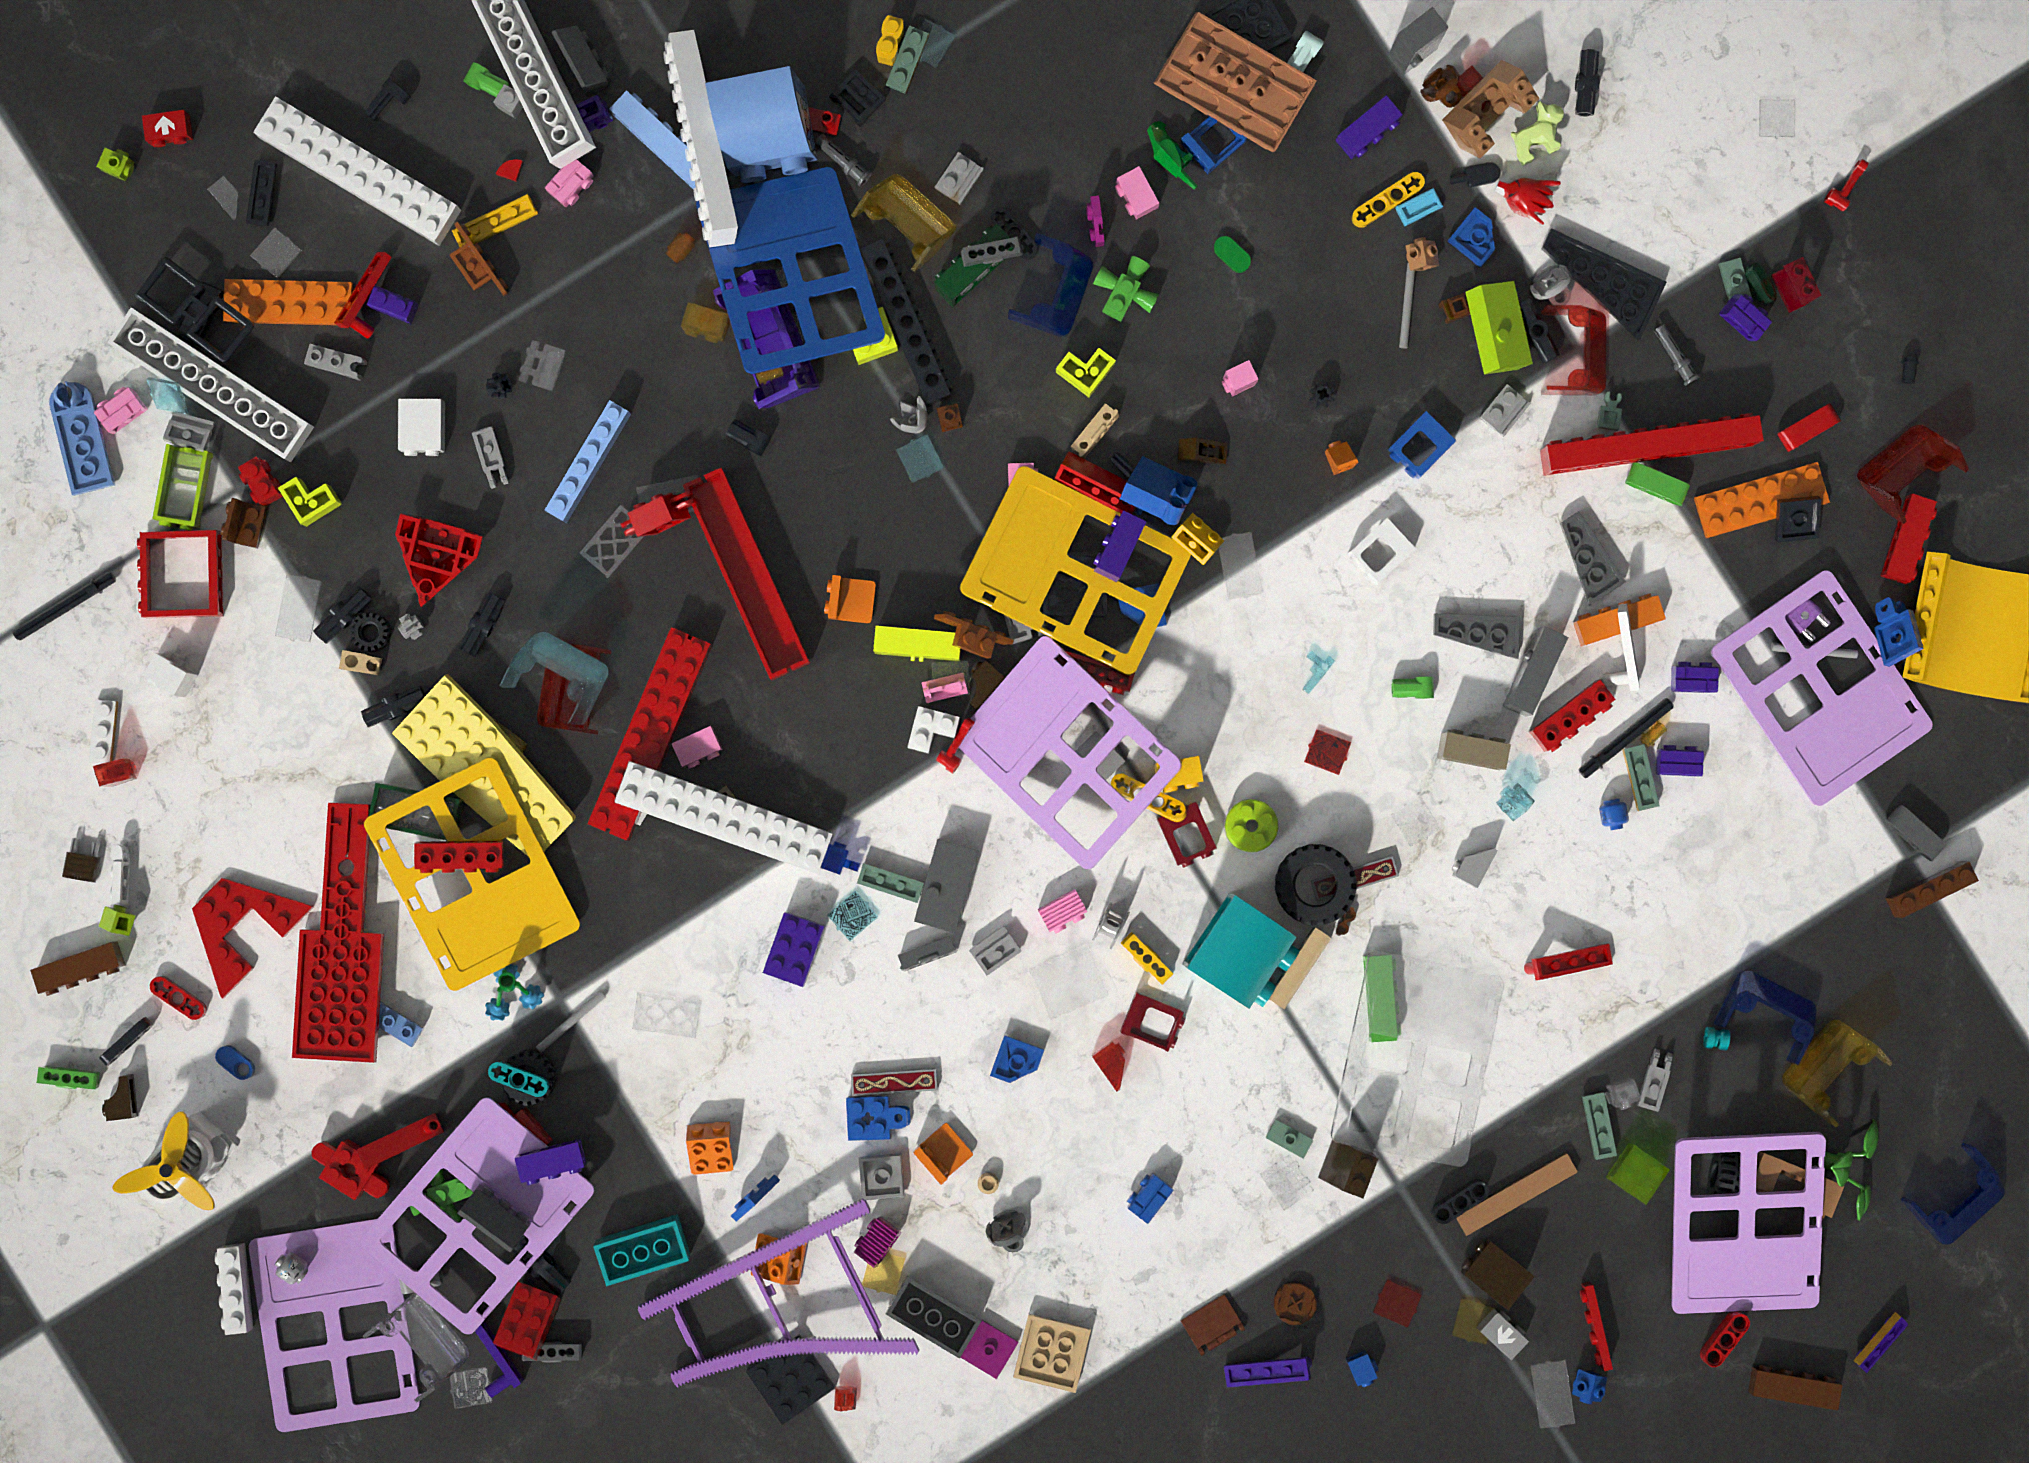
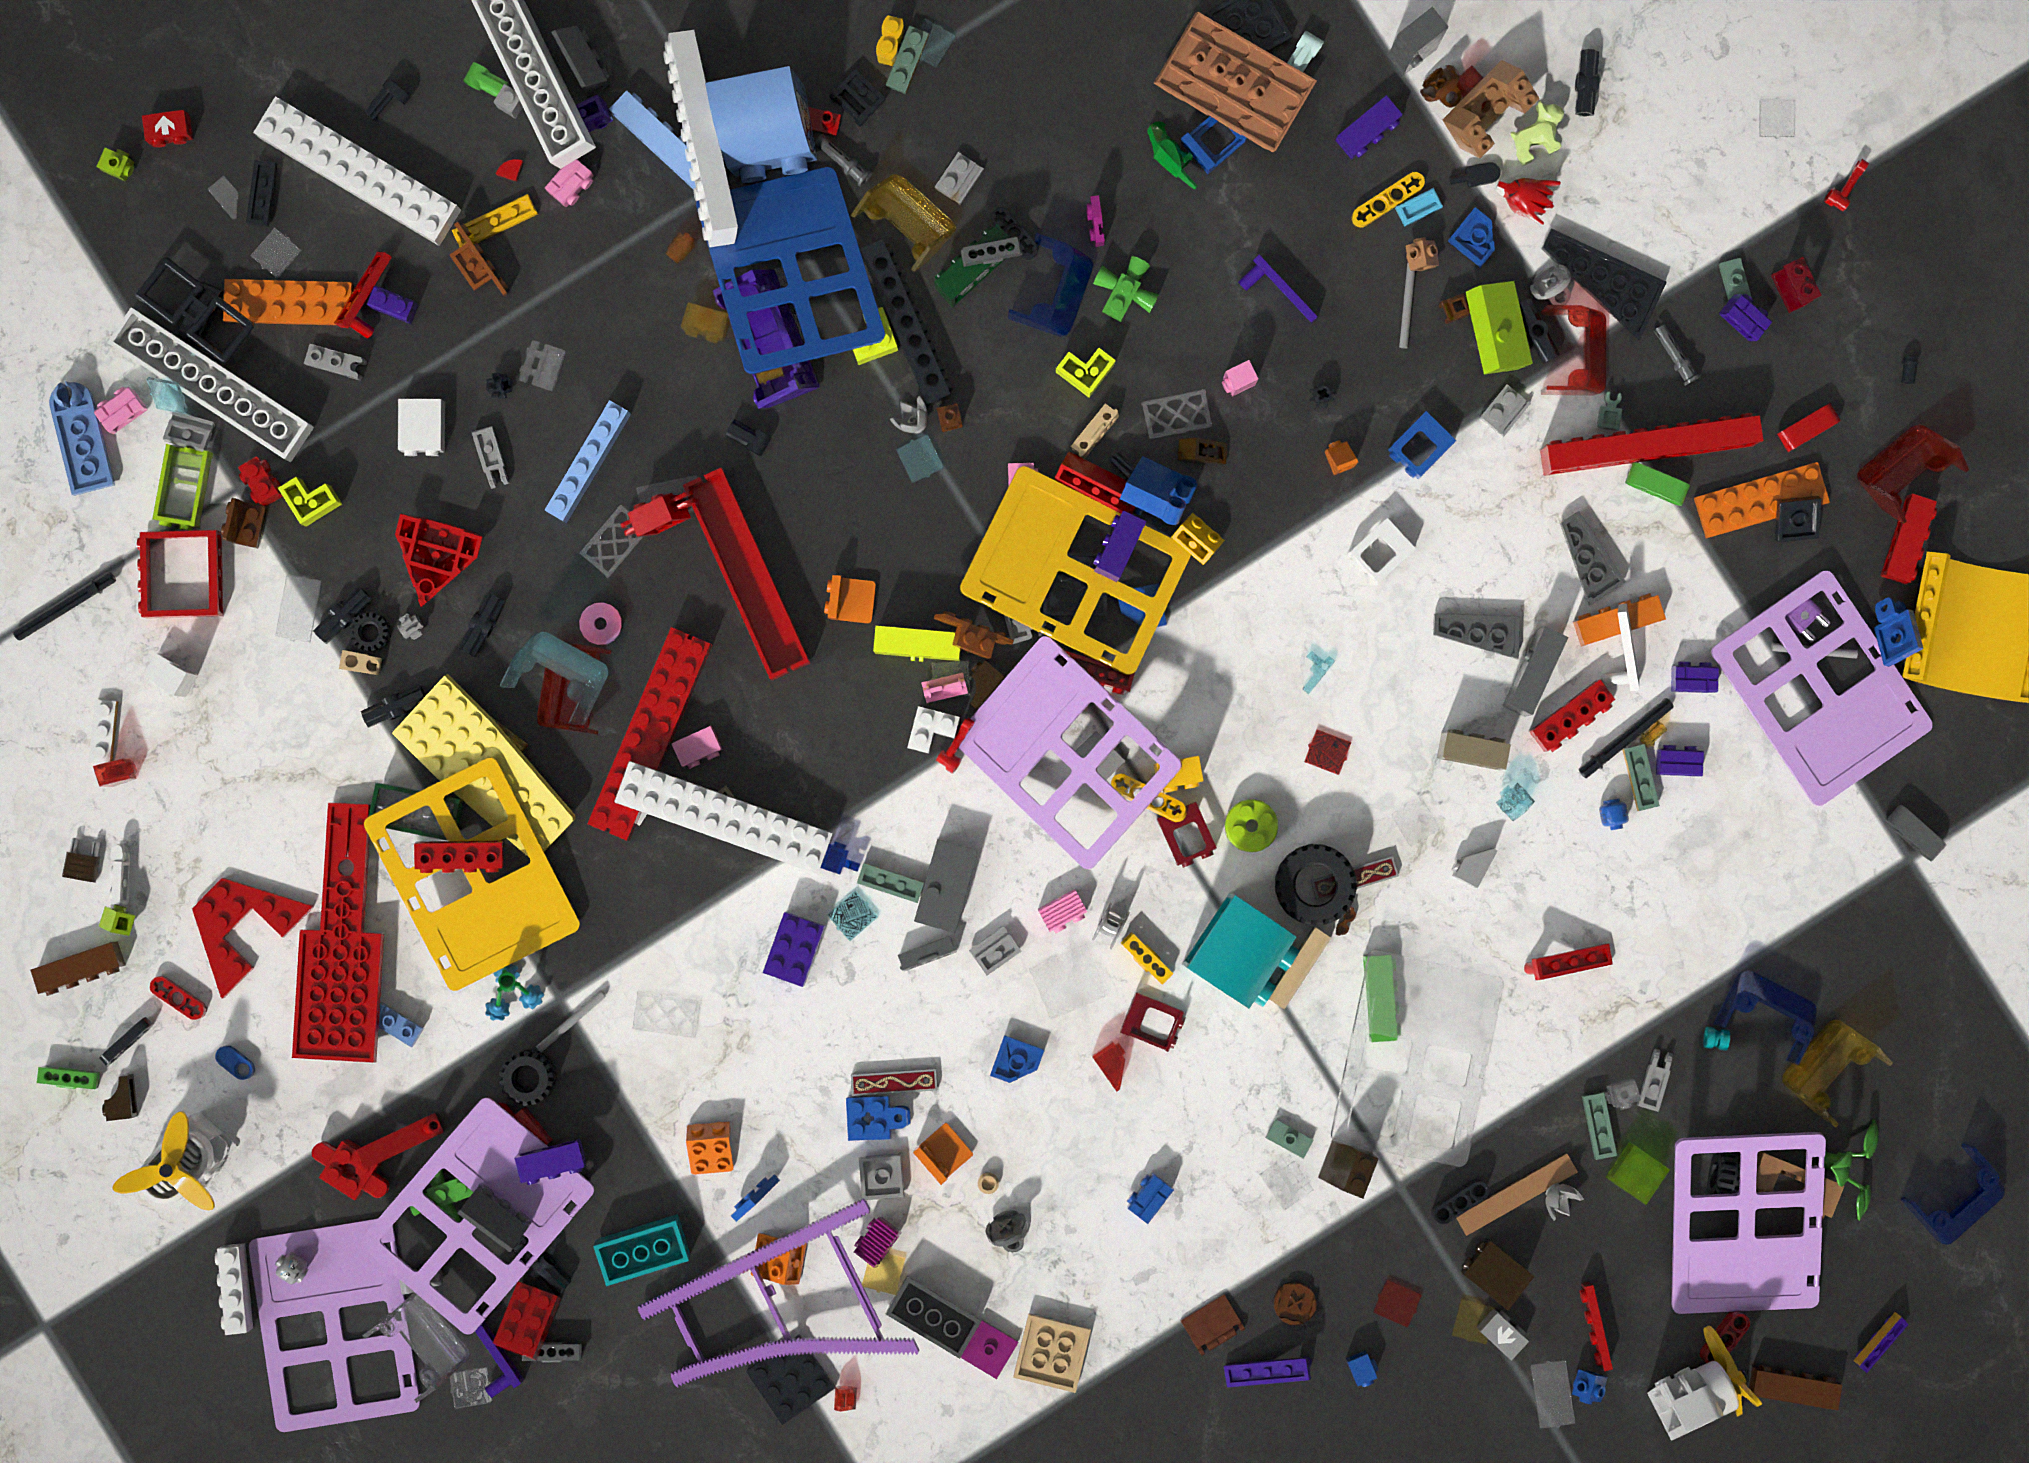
teal beam [488,1061,549,1097] -> none
bright pink brick [1115,166,1159,219] -> none
green tile [1214,236,1251,273] -> none
clear piece [1218,532,1263,600] -> none
bright green piece [1391,677,1434,699] -> none
clear green plate [1746,263,1777,304] -> none
reddish brown brick [1885,861,1979,918] -> none
none -> bright pink tile [579,603,622,645]
none -> clear window [1141,389,1212,439]
none -> dark purple piece [1238,255,1318,324]
none -> light grey piece [1545,1183,1584,1221]
none -> white brick [1647,1326,1762,1441]

